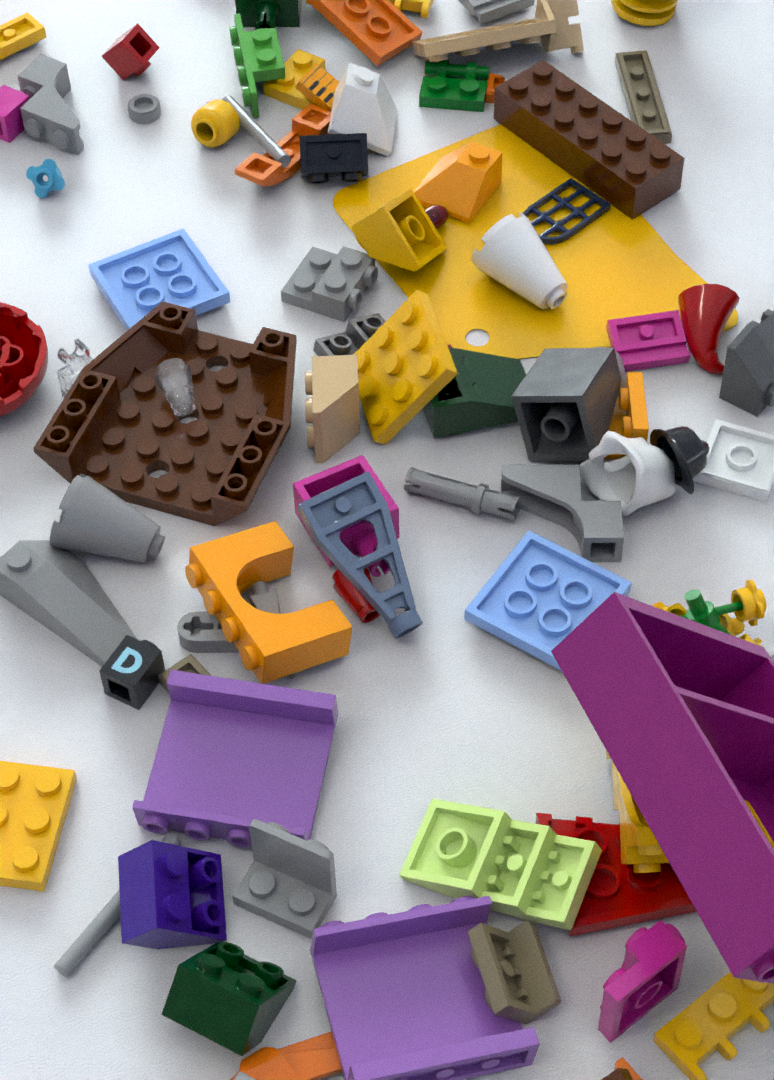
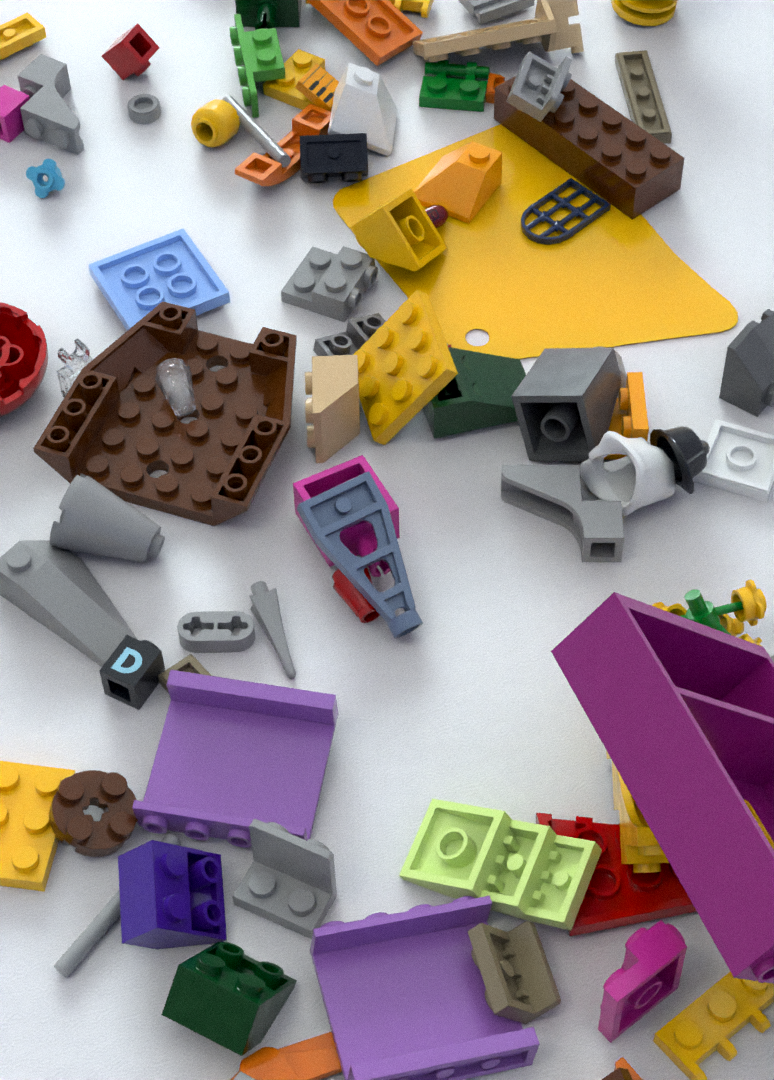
light orange arch [185,521,352,684] -> none
light grey pin [404,467,521,521] -> none
light blue plate [464,530,632,671] -> none
white cone [471,213,568,310] -> none
dark pink plate [606,310,691,372] -> none
red hat [678,284,740,375] -> none
none -> reddish brown plate [49,770,138,857]
none -> light grey bracket [506,51,572,122]

